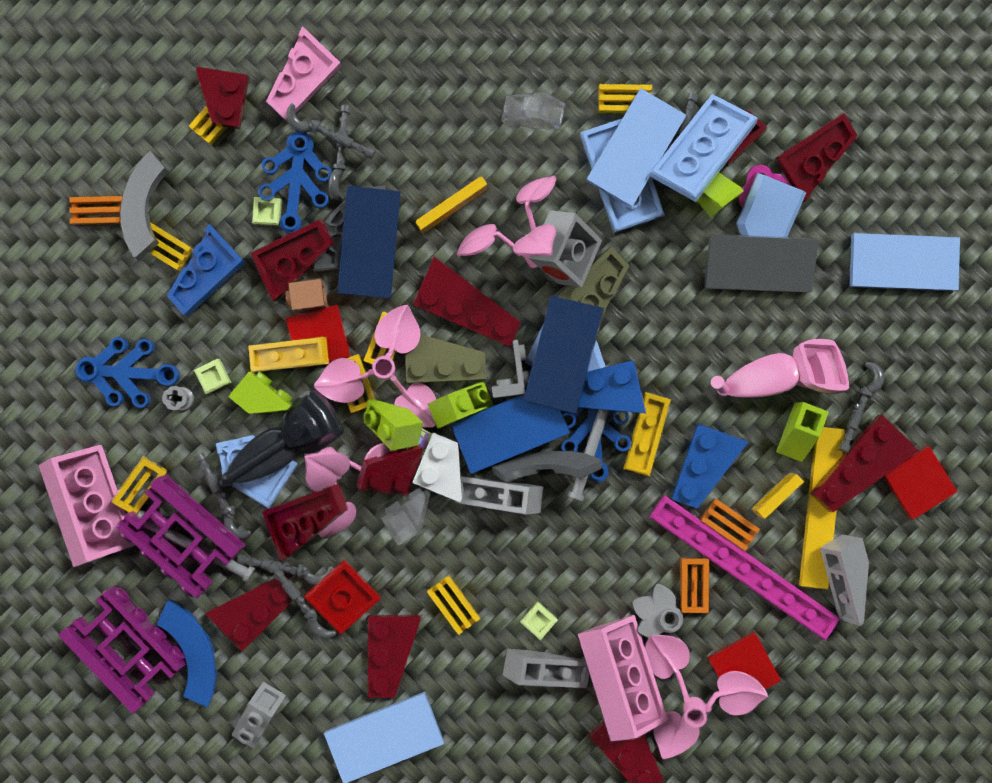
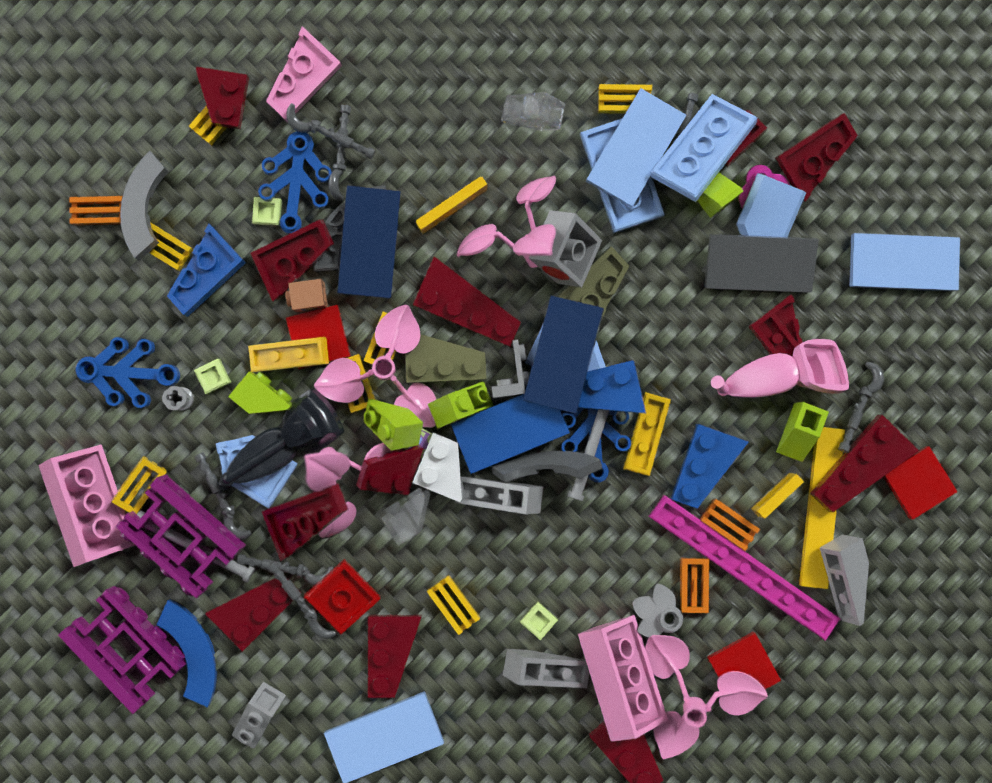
none -> dark red wing [748,295,803,356]

